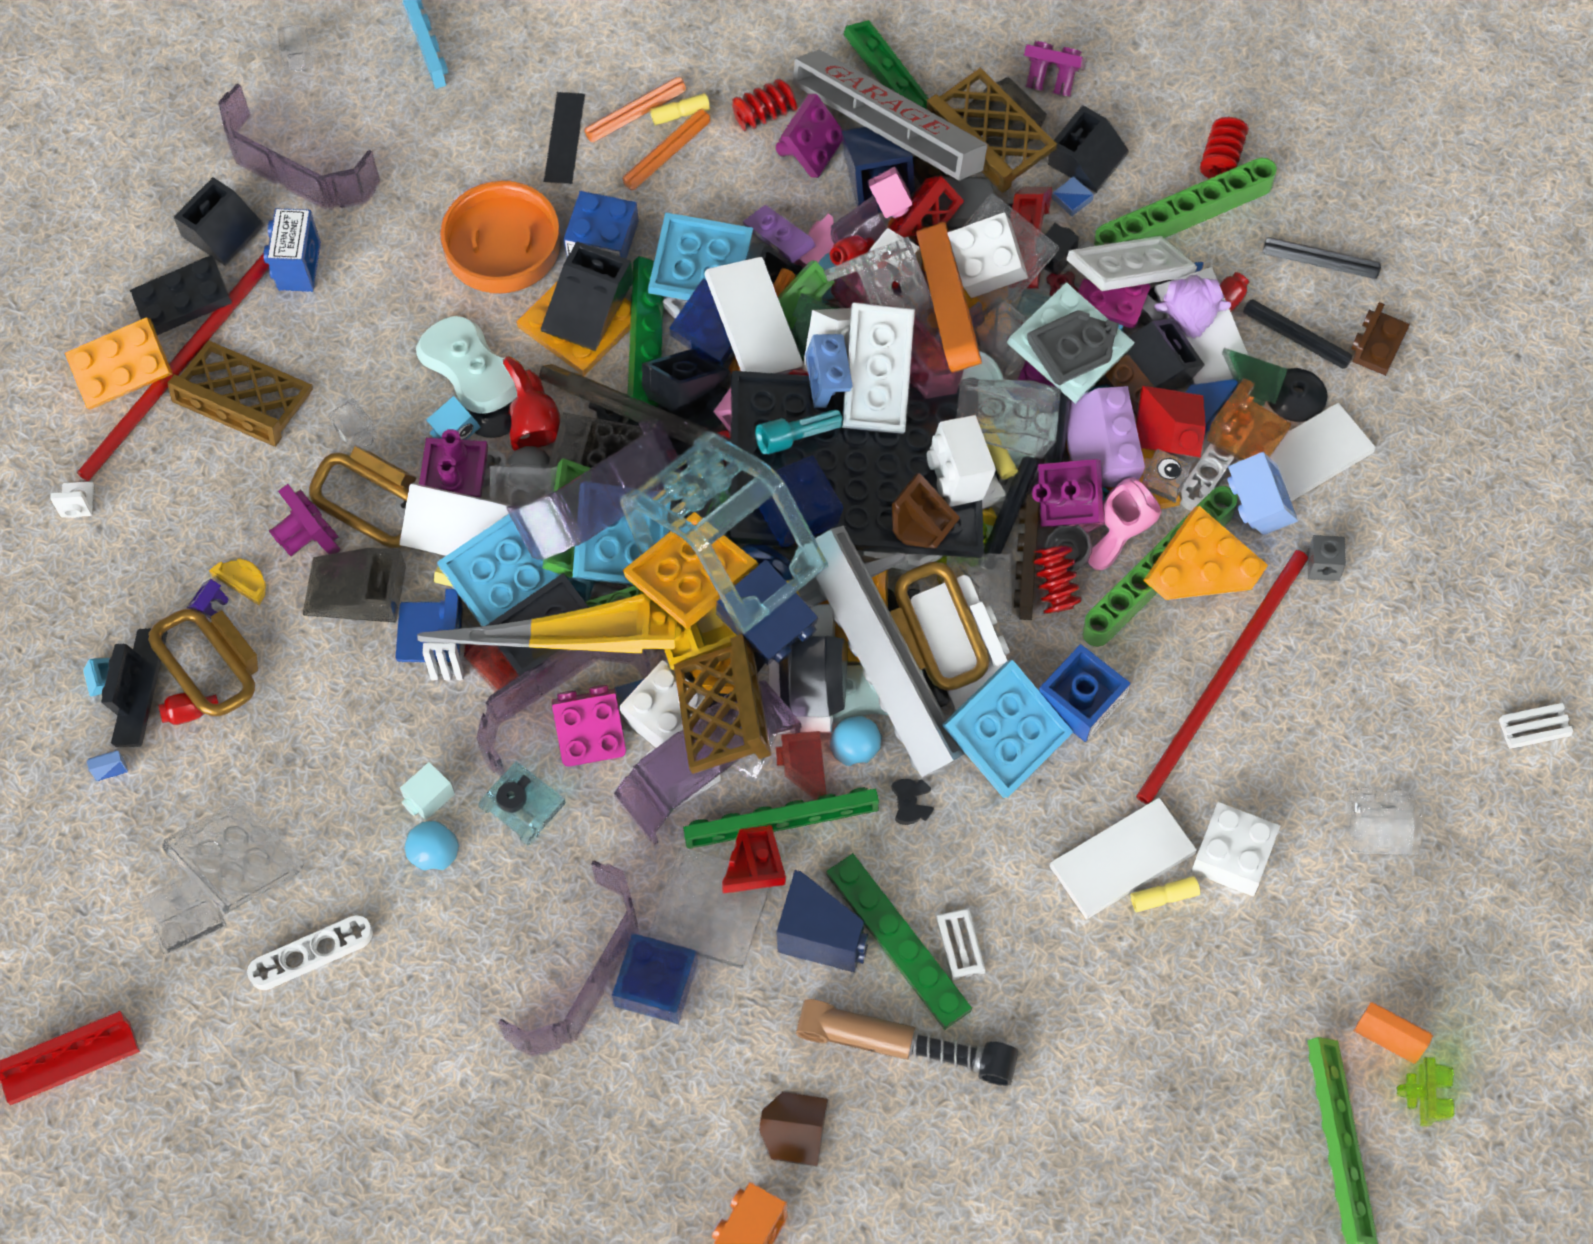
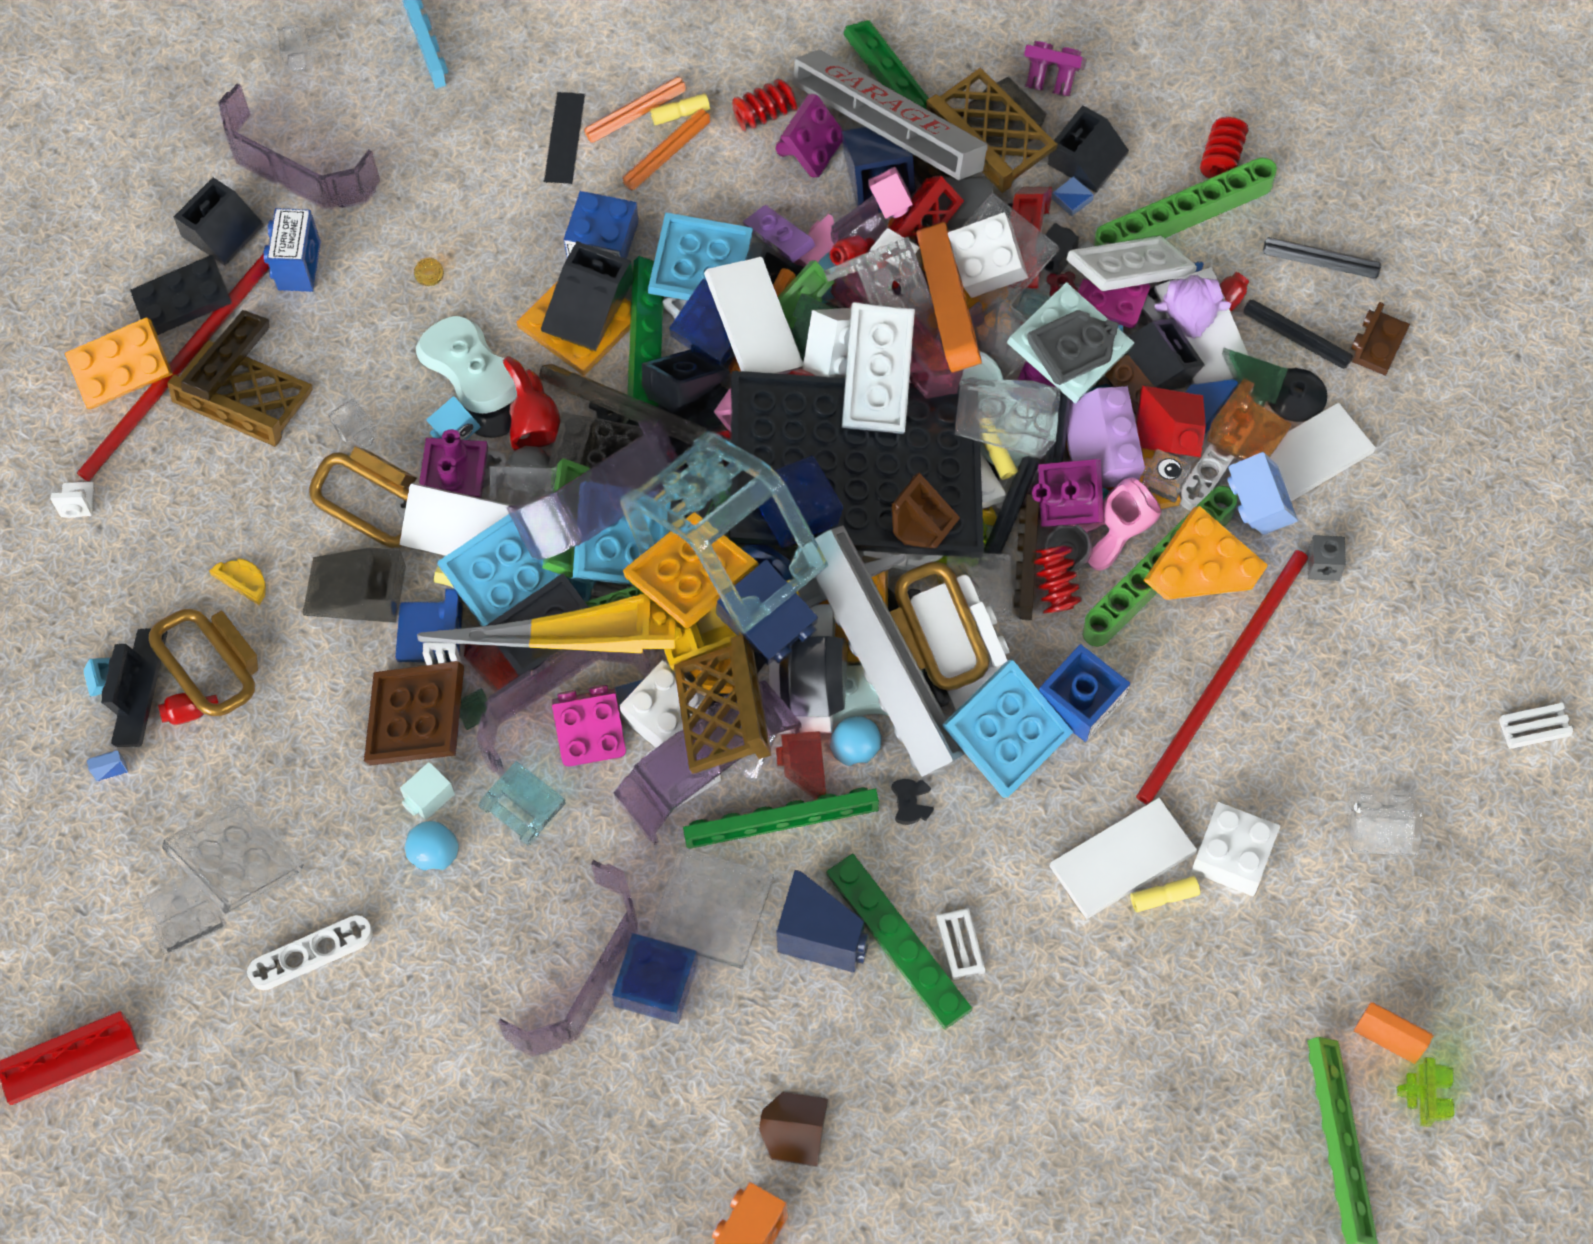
dark purple tile [186,578,229,619] -> none
magenta plate [268,484,341,557] -> none
orange brick [440,181,561,294] -> none
black piece [496,775,531,813] -> none
red wing [721,825,786,894] -> none
teal piece [755,410,843,454] -> none
piece [795,999,1019,1086] -> none
medium blue bracket [805,334,853,408] -> none
white brick [927,415,996,507] -> none
none -> dark brown plate [181,310,270,401]
none -> reddish brown plate [364,661,464,766]
none -> clear yellow plate [414,257,444,286]
none -> clear green slope [459,688,495,730]

